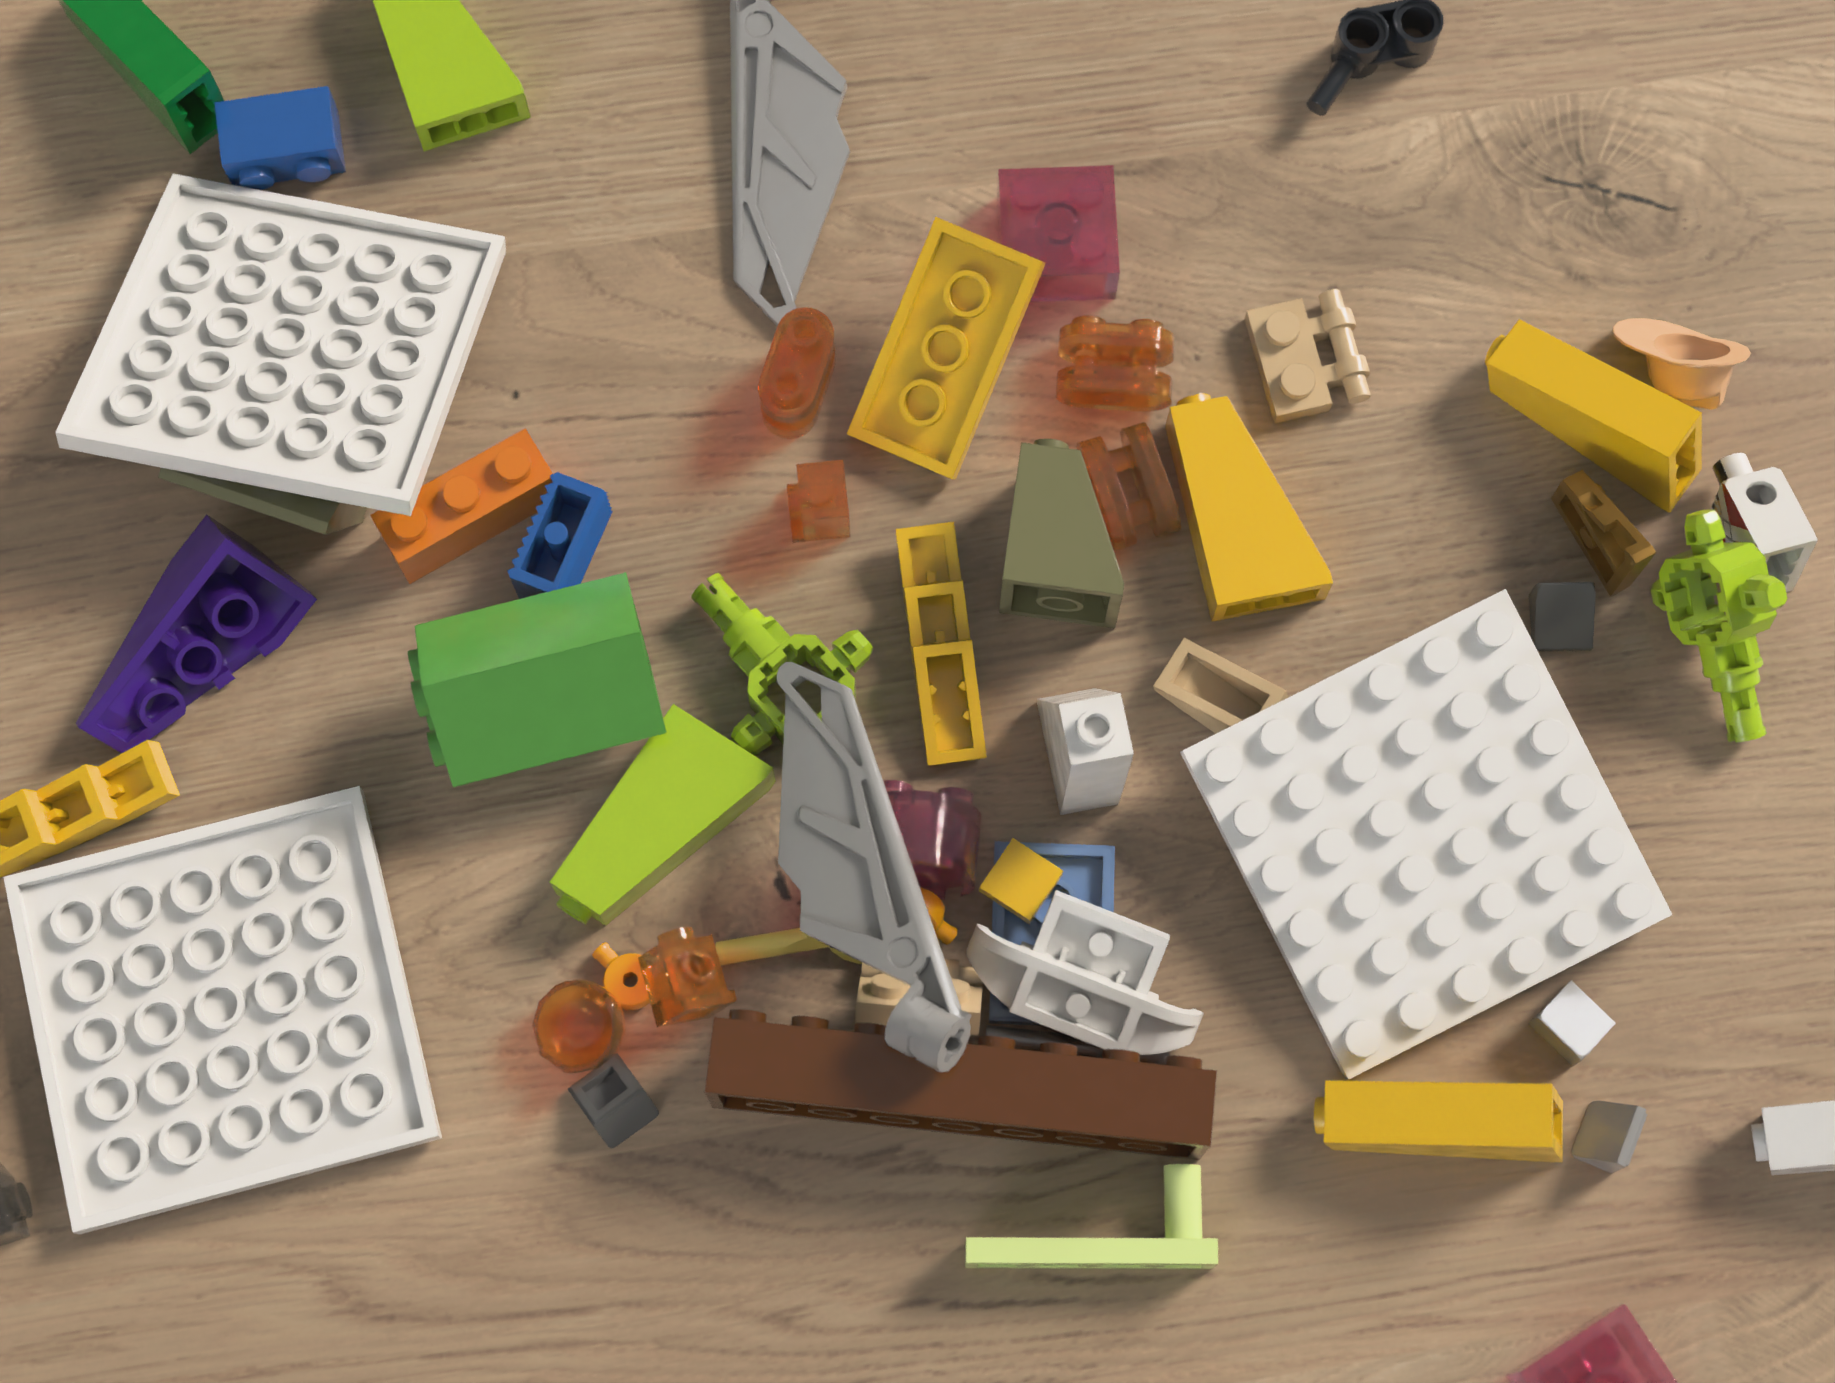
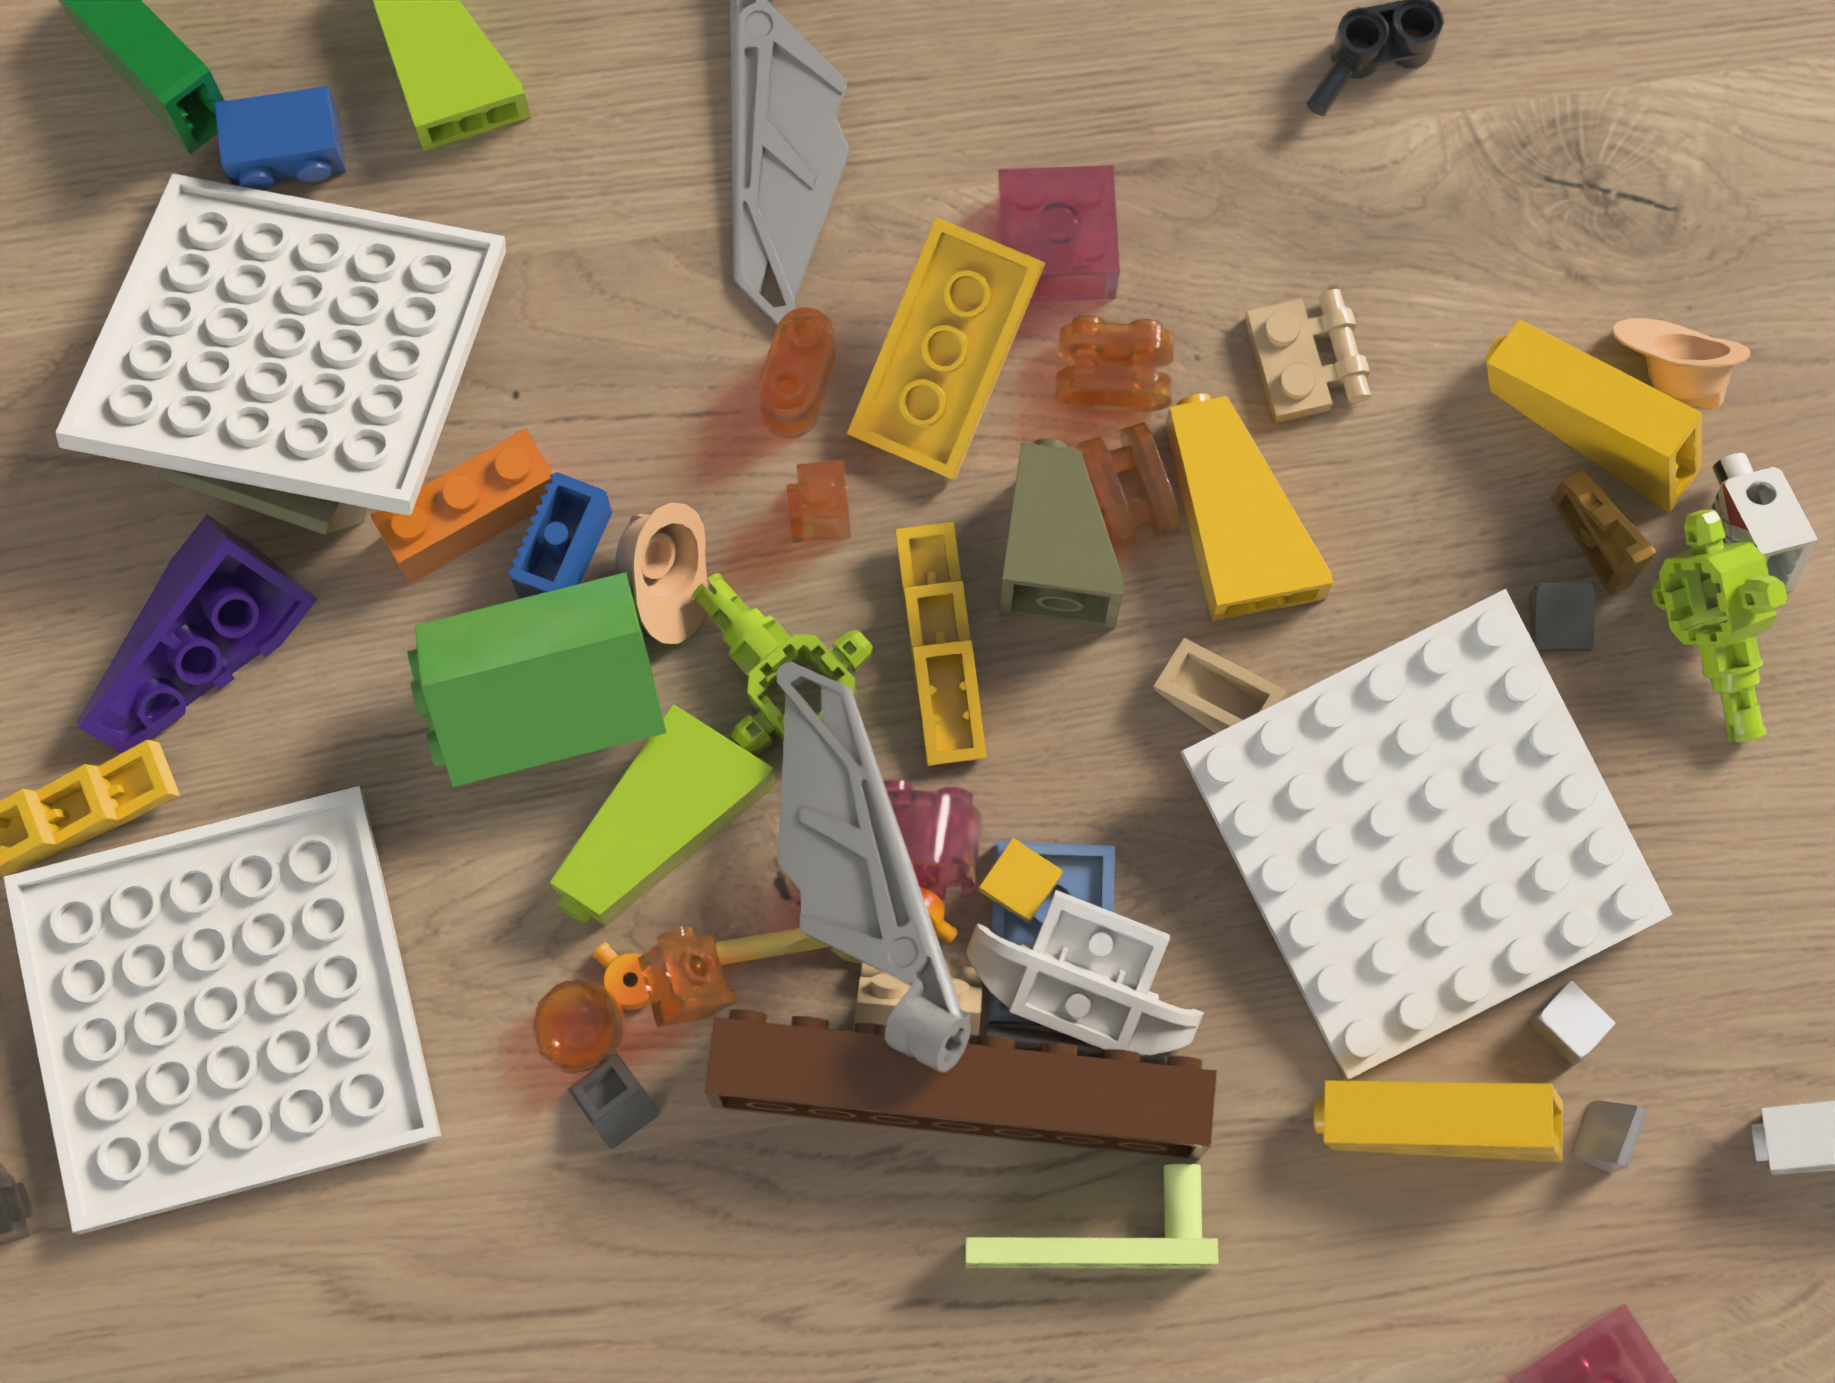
white slope [1037,688,1134,815] -> none
none -> light nougat piece [616,503,708,644]

